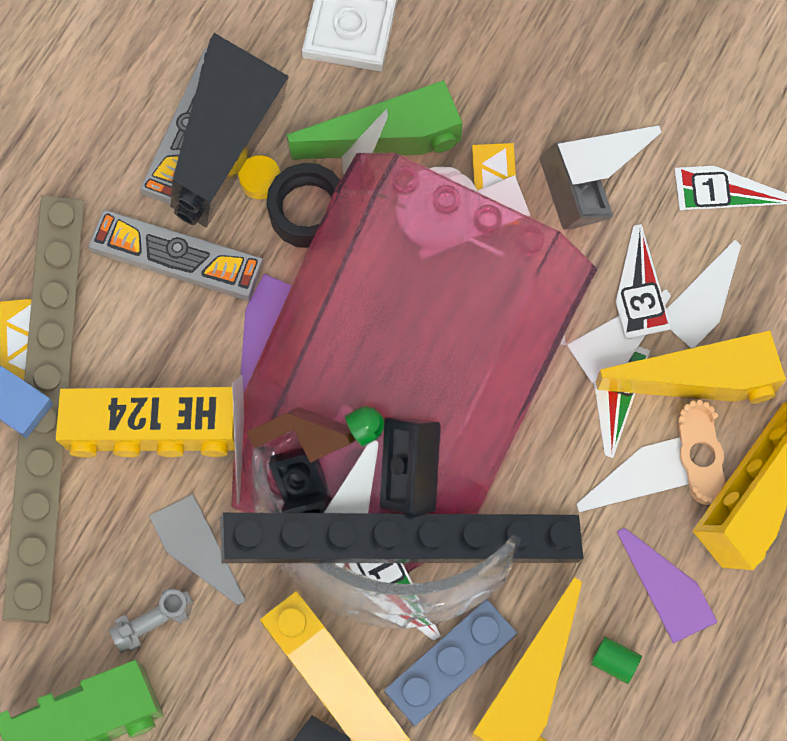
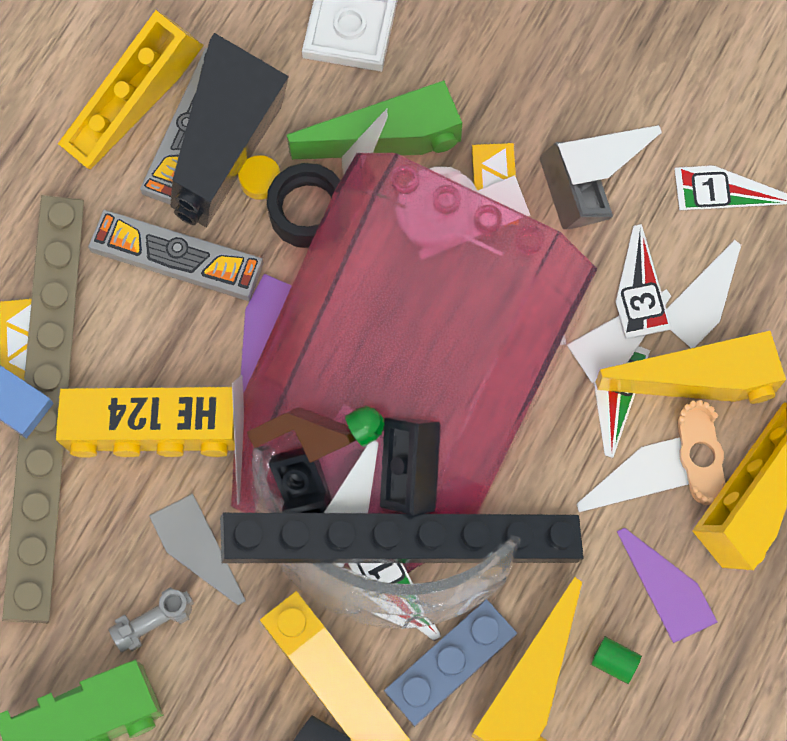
none -> yellow slope [58,10,204,170]

